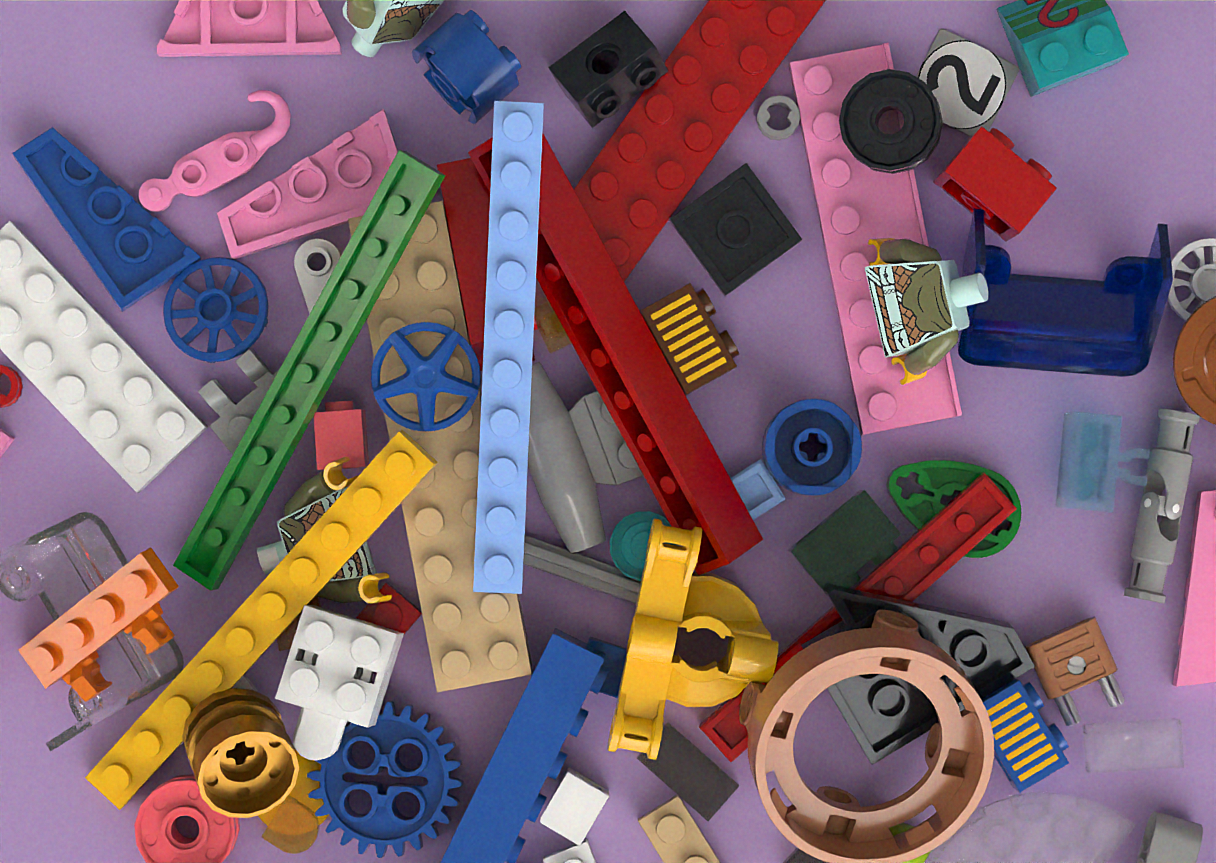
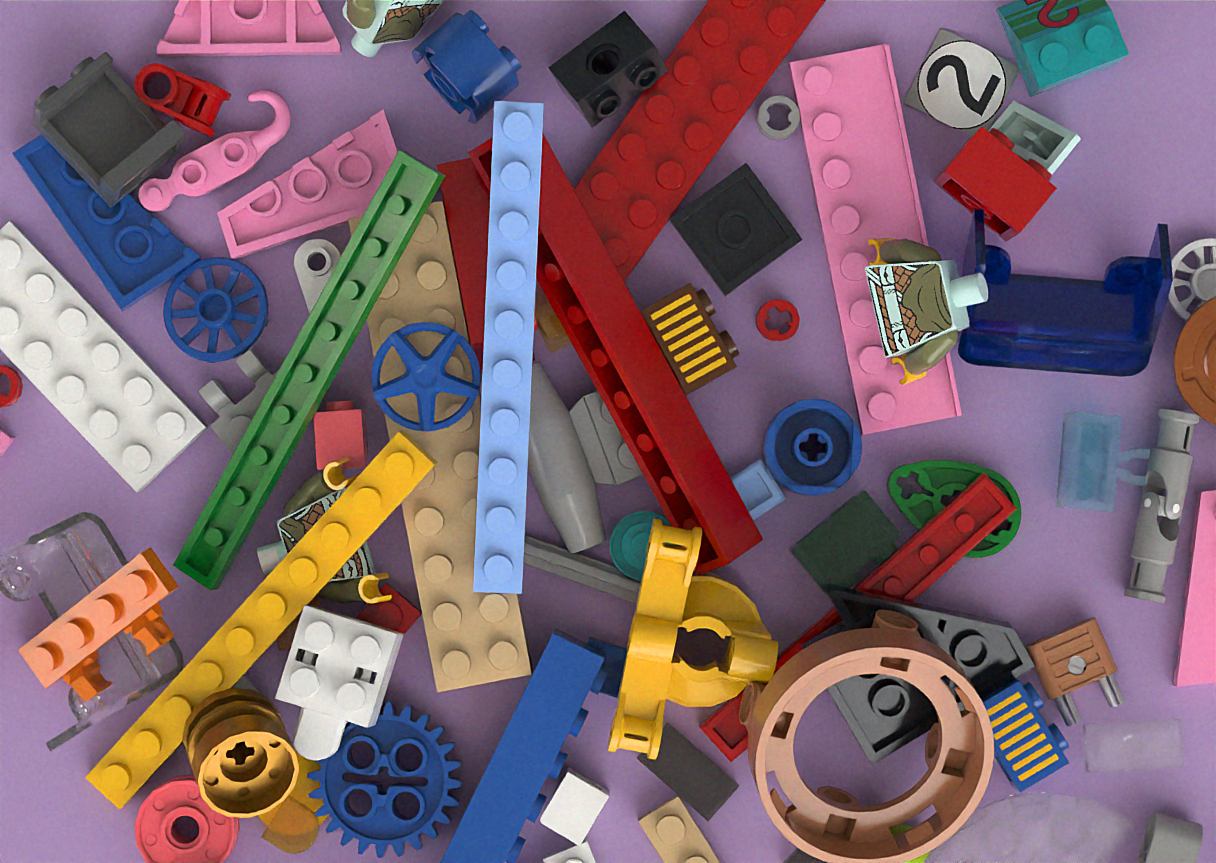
black wheel [839,69,943,174] -> none
none -> dark grey panel [33,52,185,208]
none -> red piece [134,63,232,138]
none -> red bush [756,299,800,342]
none -> light aqua slope [989,100,1081,175]

